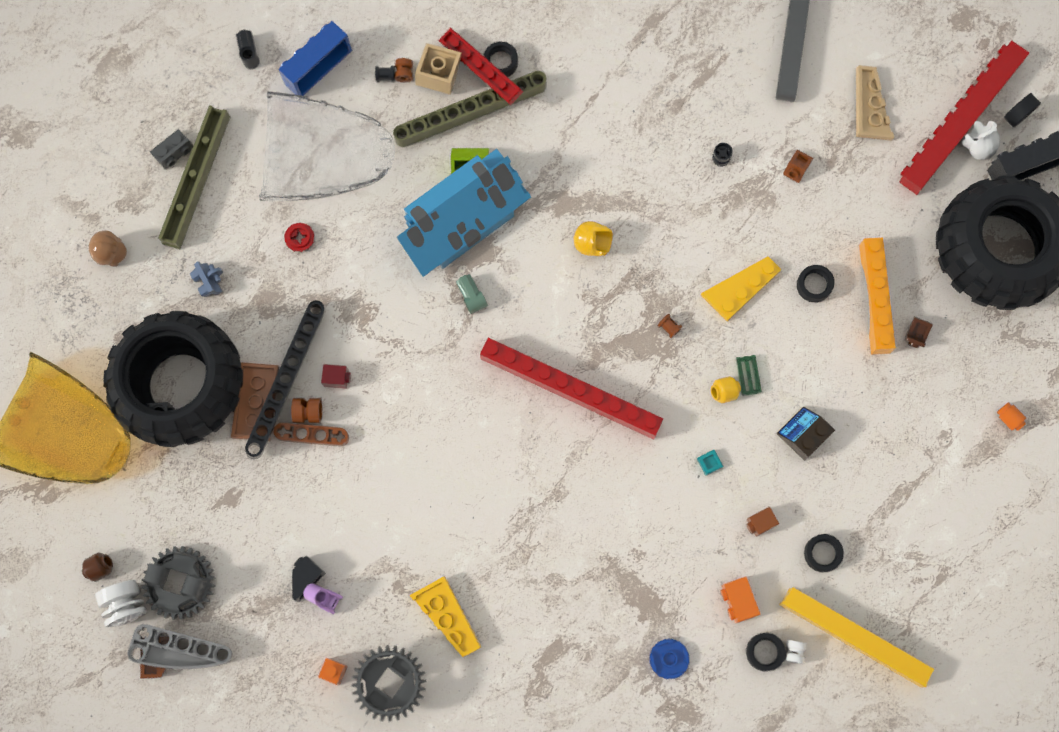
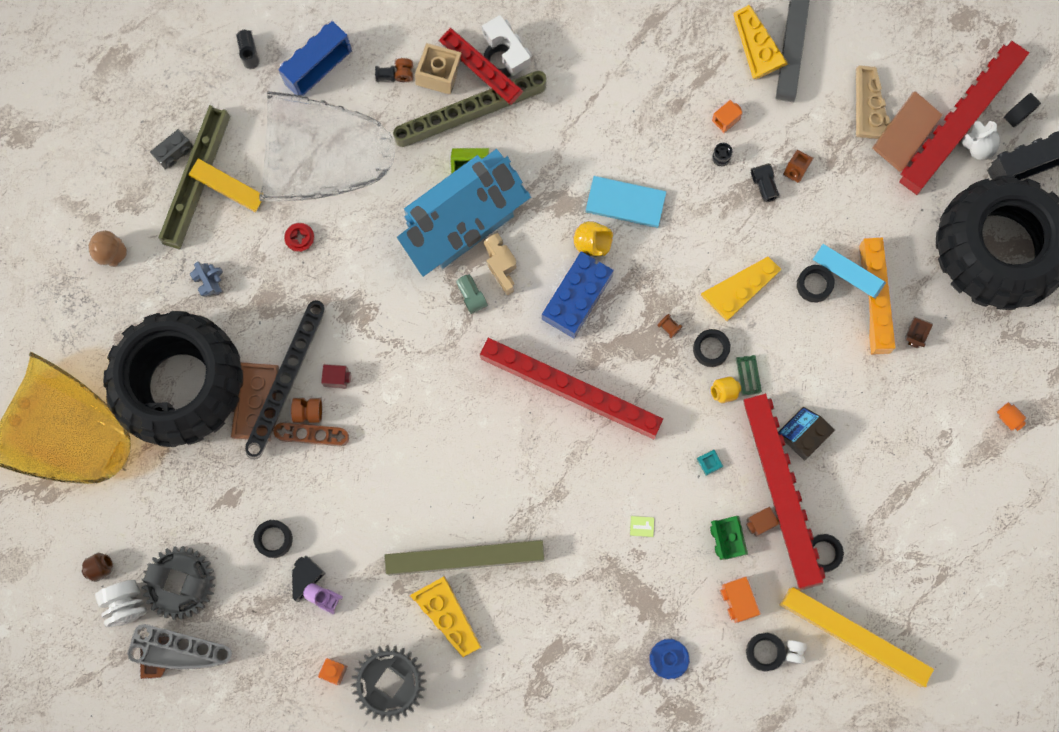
none -> yellow tile [189,158,265,213]
none -> black tyre [253,520,293,558]
none -> olive tile [384,540,544,576]
none -> white arch [482,15,532,77]
none -> tan plate [484,233,516,296]
none -> blue piece [542,251,614,338]
none -> medium azure tile [585,176,666,228]
none -> yellowish green sticker [630,516,654,537]
none -> black tyre [693,329,731,367]
none -> green bracket [710,516,748,560]
none -> orange brick [712,100,743,133]
none -> yellow wing [733,5,788,80]
none -> red brick [743,393,826,591]
none -> black piece [751,163,780,203]
none -> medium azure tile [812,244,886,299]
none -> nougat tile [872,91,943,172]

